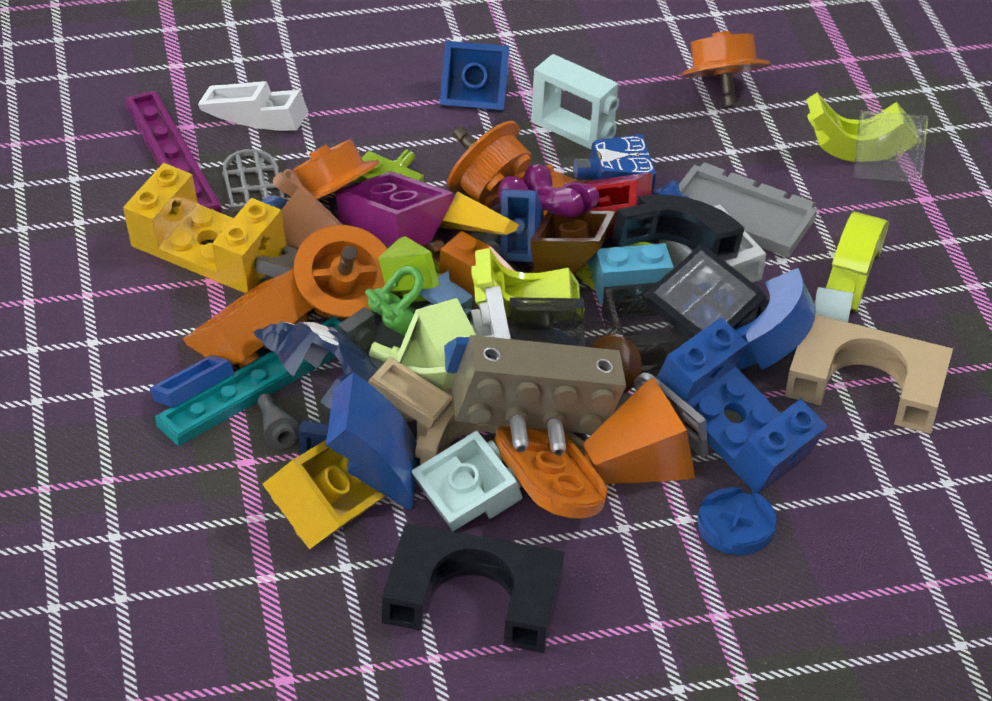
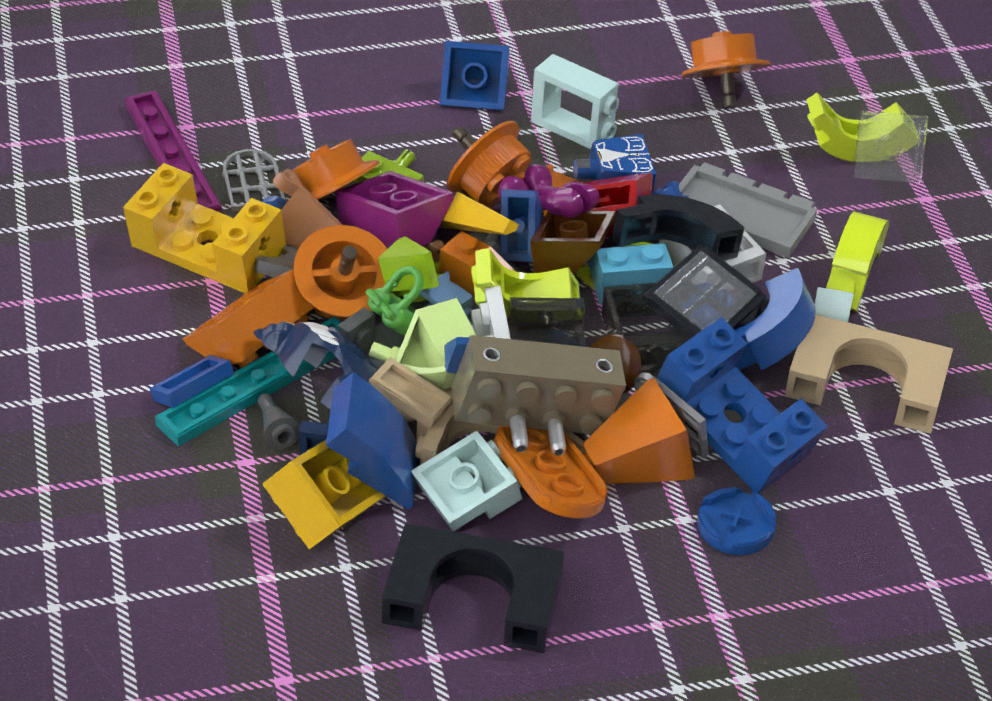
white slope [198,81,308,131] -> none

